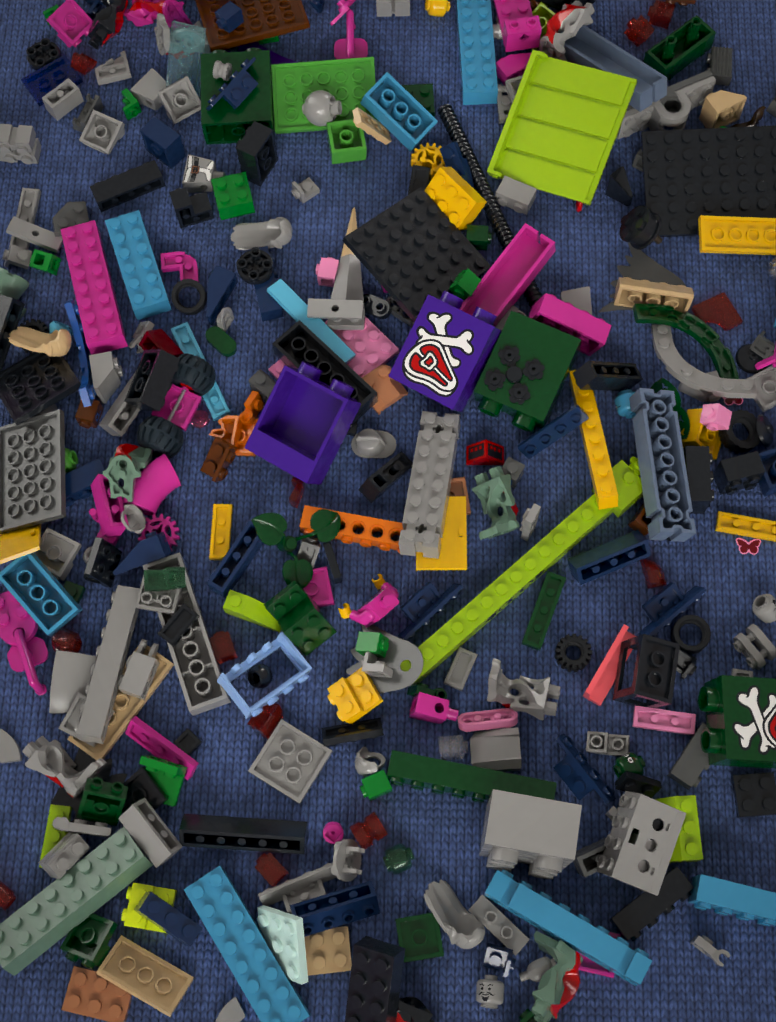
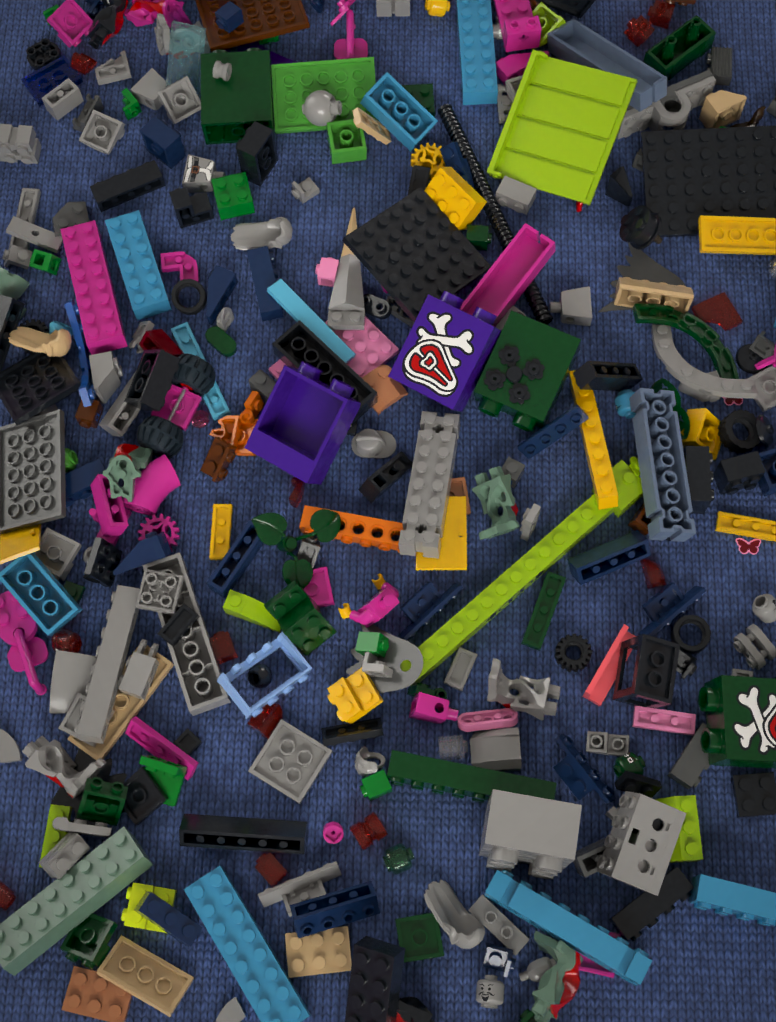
light grey brick [118,798,183,868] -> none
light grey piece [121,504,146,534] -> none
clear green slope [144,567,186,591] -> none
dark blue bracket [206,57,259,111] -> none
black tile [236,247,274,285] -> none
light aqua plate [257,905,308,985] -> none
light grey tile [307,298,364,320] -> none
black tile [323,542,342,584] -> none
light grey plate [331,839,365,882] -> none
green brick [448,268,481,300] -> none
red slope [466,439,504,465] -> none
dark pink brick [528,293,612,356] -> none
light grey hips [539,0,595,61] -> none
light grey plate [690,935,731,967] -> none
bright pink brick [700,403,732,431] -> none

